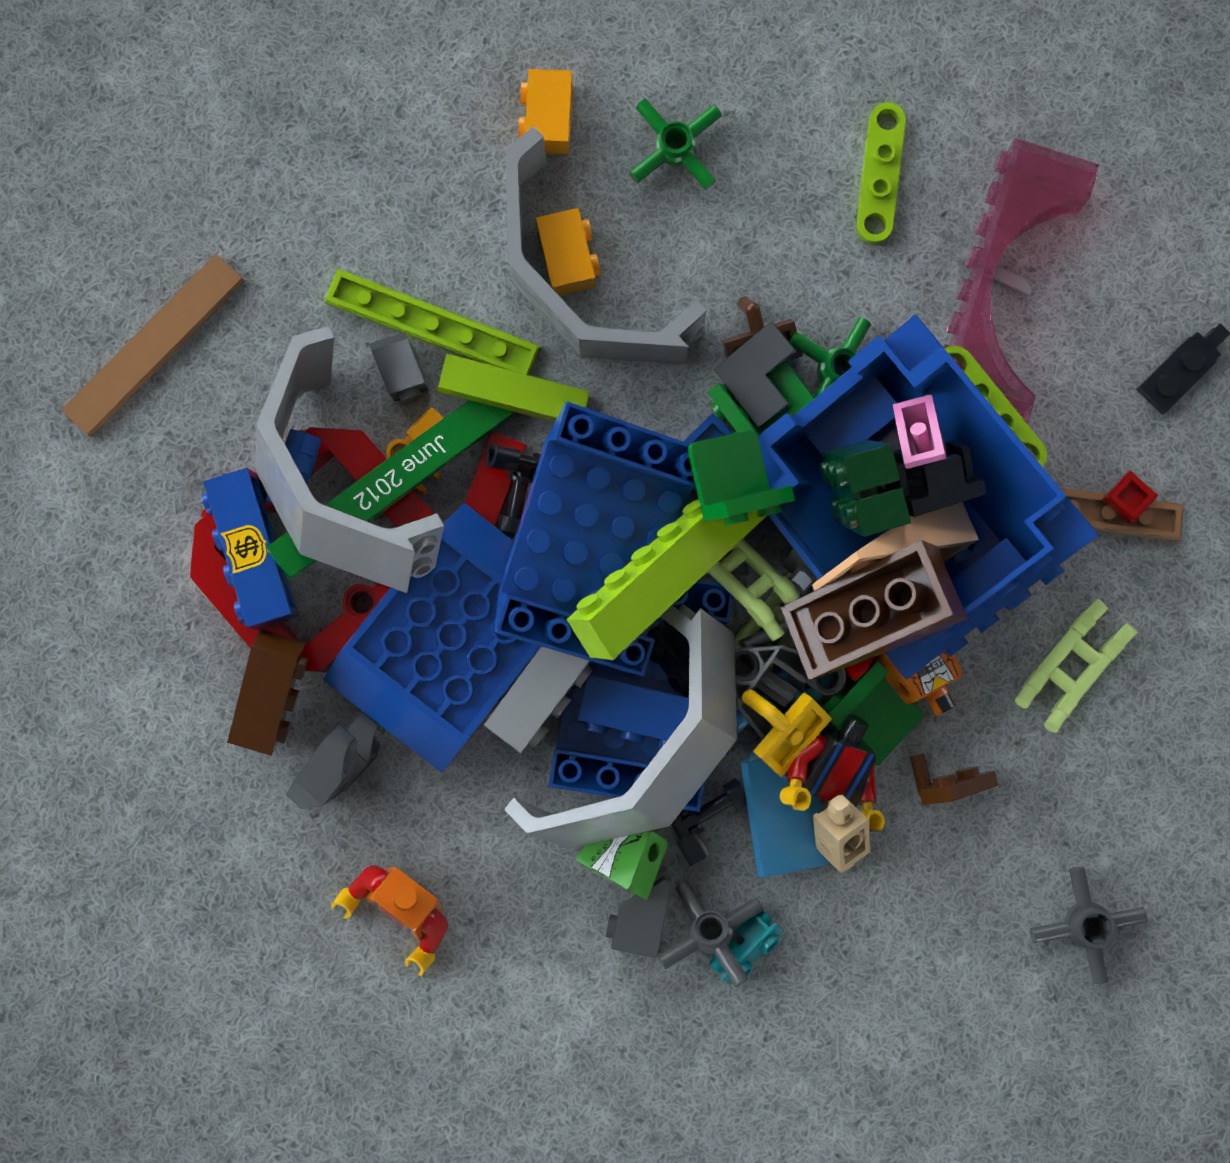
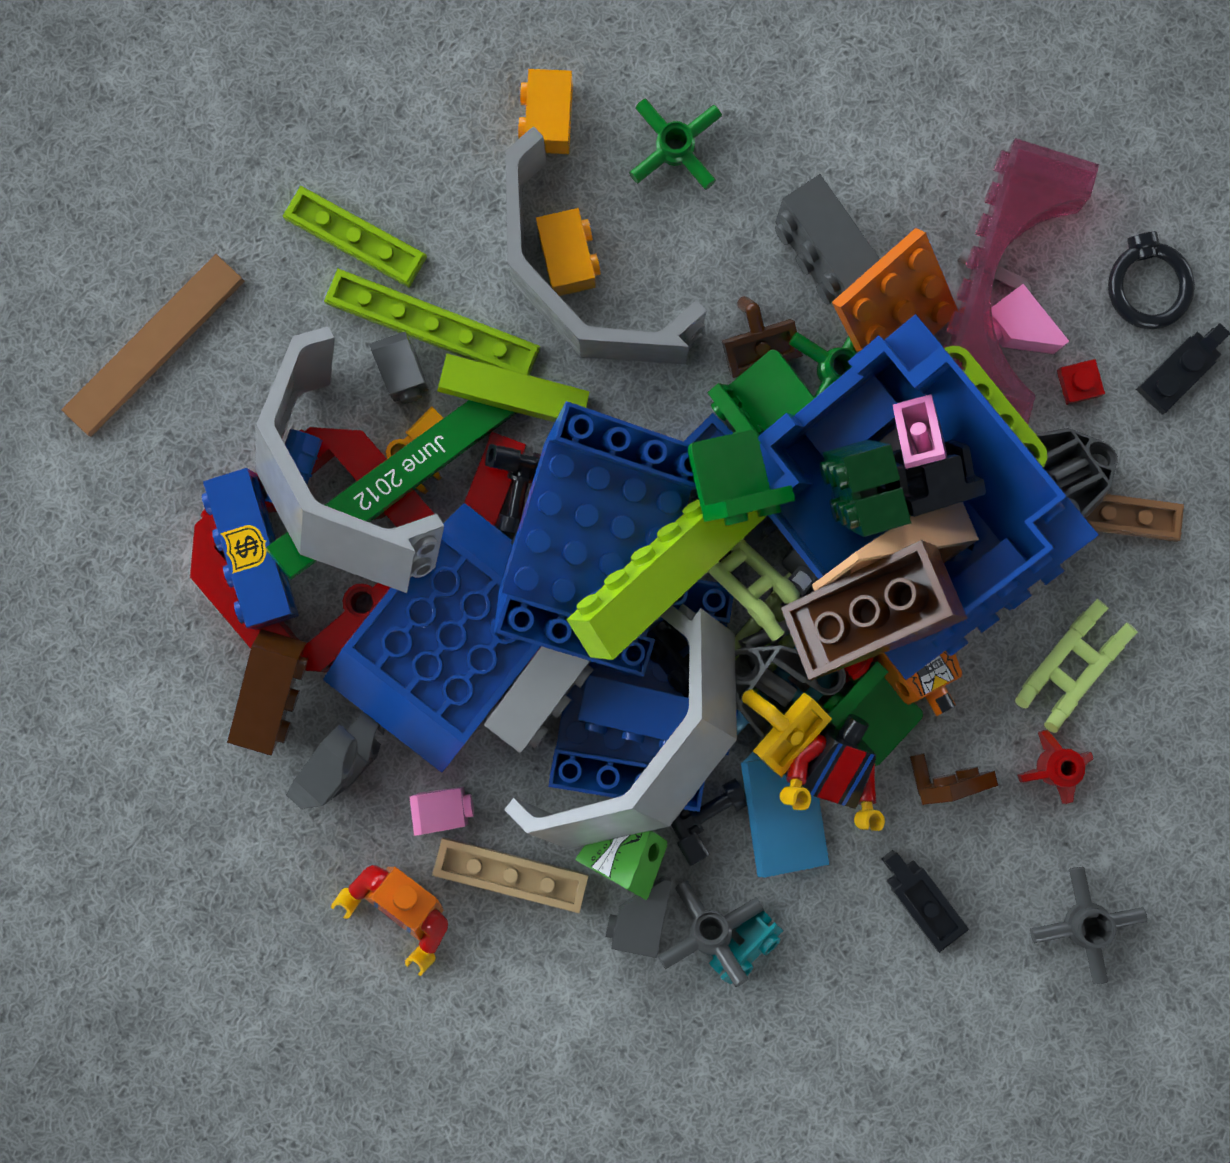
dark grey tile [713,321,796,428] -> none
tan piece [813,795,870,873] -> none
lime plate [855,102,906,245] -> none
red tile [1102,470,1158,524] -> none
none -> lime tile [282,185,427,288]
none -> bright pink slope [409,787,474,836]
none -> tan plate [432,837,589,913]
none -> dark grey brick [775,174,880,305]
none -> orange plate [832,228,959,353]
none -> black hinge [881,850,969,953]
none -> bright pink slope [980,284,1069,354]
none -> red brick [1017,730,1094,804]
none -> dark grey connector [1028,428,1118,518]
none -> red plate [1057,359,1105,405]
none -> black piece [1108,231,1195,329]

